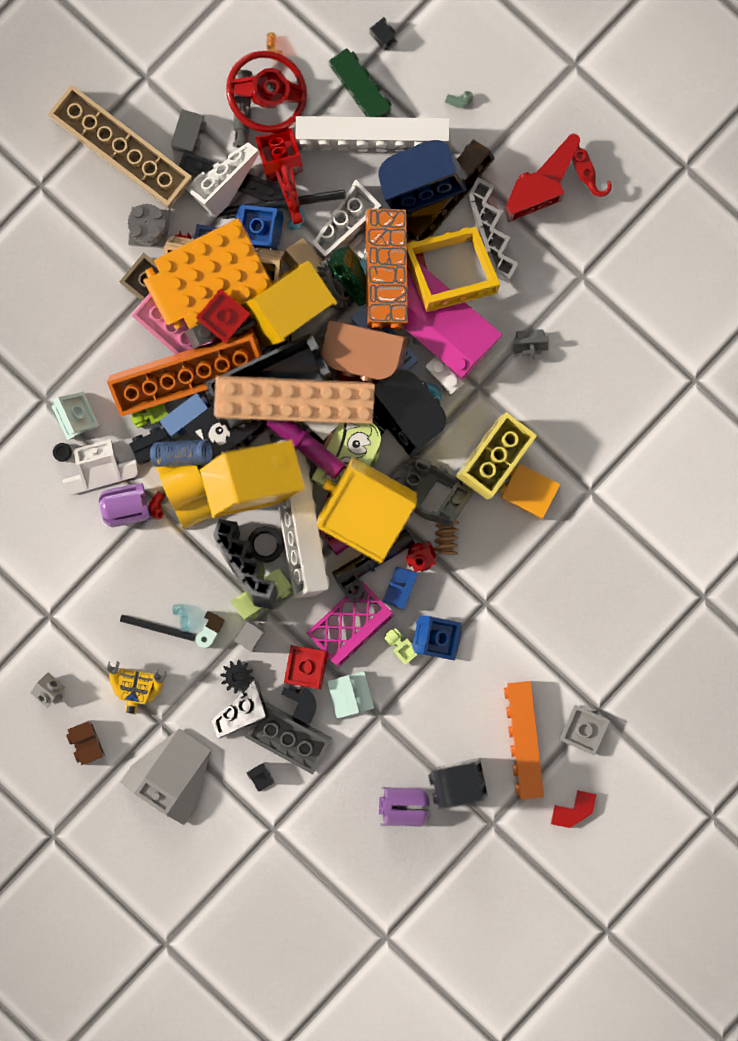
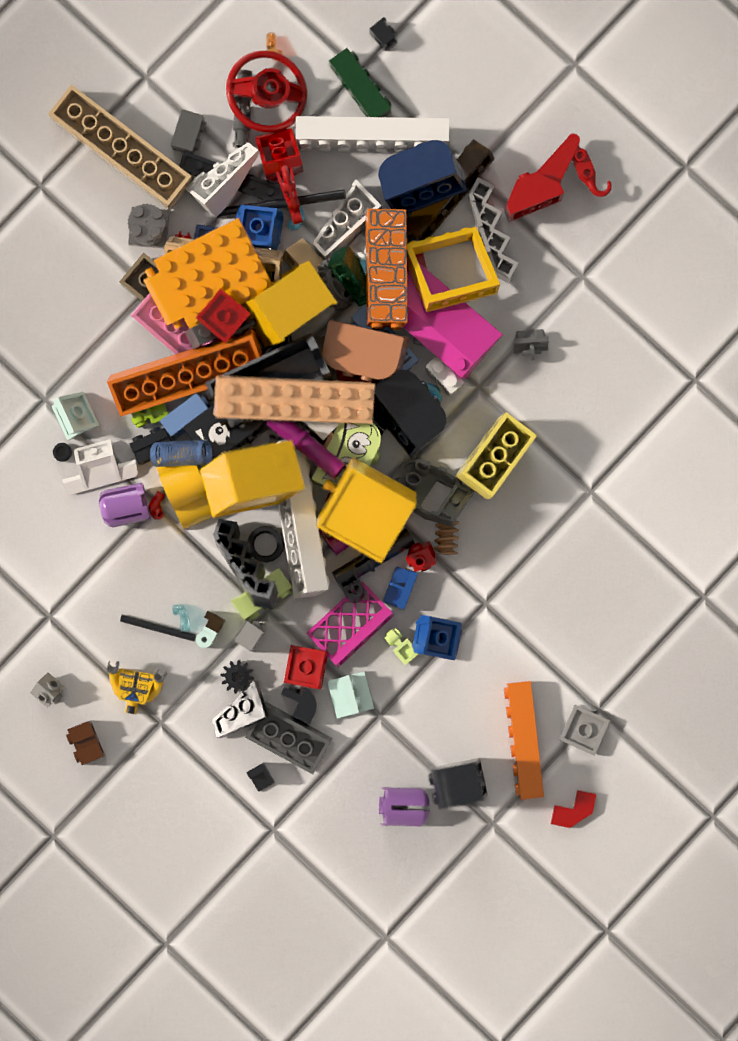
light grey wedge [120,728,211,825] -> none
sand green arm [445,91,473,108] -> none
light orange brick [500,463,560,520] -> none

